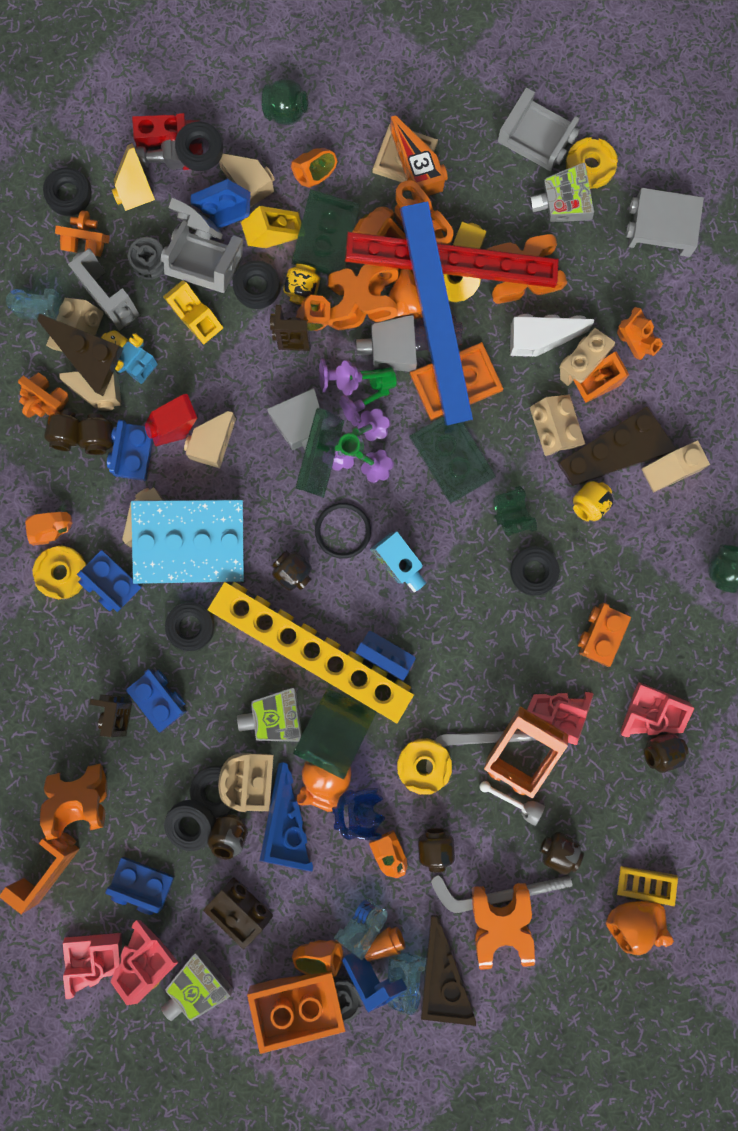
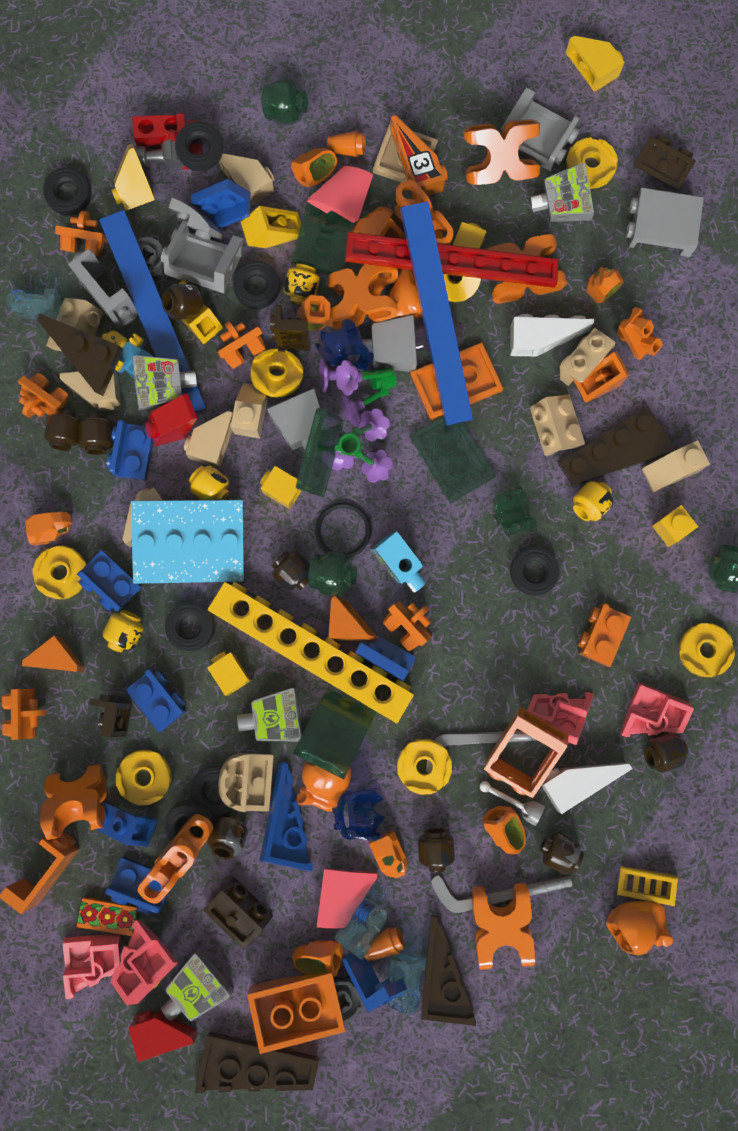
none -> orange hips [2,689,46,740]
none -> orange slope [22,636,84,672]
none -> tile [77,897,138,936]
none -> blue bracket [89,801,158,847]
none -> blue tile [99,210,207,413]
none -> yellow head [103,610,144,652]
none -> yellow tile [116,750,172,806]
none -> red slope [128,1010,198,1062]
none -> torso [132,356,197,410]
none -> orange piece [138,814,213,904]
none -> dark brown head [162,284,203,320]
none -> yellow head [189,465,230,500]
none -> dark brown wing [194,1032,320,1093]
none -> yellow brick [207,651,251,696]
none -> orange hips [216,321,266,369]
none -> tan slope [230,383,268,438]
none -> yellow tile [251,349,303,397]
none -> yellow brick [260,466,304,509]
none -> coral slope [307,166,373,223]
none -> clear green piece [308,551,357,597]
none -> clear blue helmet [315,319,374,370]
none -> coral slope [317,868,378,928]
none -> orange cone [327,130,366,158]
none -> orange slope [329,596,379,642]
none -> orange hips [383,601,433,651]
none -> piece [464,119,540,185]
none -> orange rock [482,806,526,854]
none -> white slope [541,763,632,814]
none -> yellow slope [566,36,625,92]
none -> orange rock [586,267,624,303]
none -> dark brown bracket [633,135,696,191]
none -> yellow brick [652,505,698,547]
none -> yellow tile [679,623,735,677]

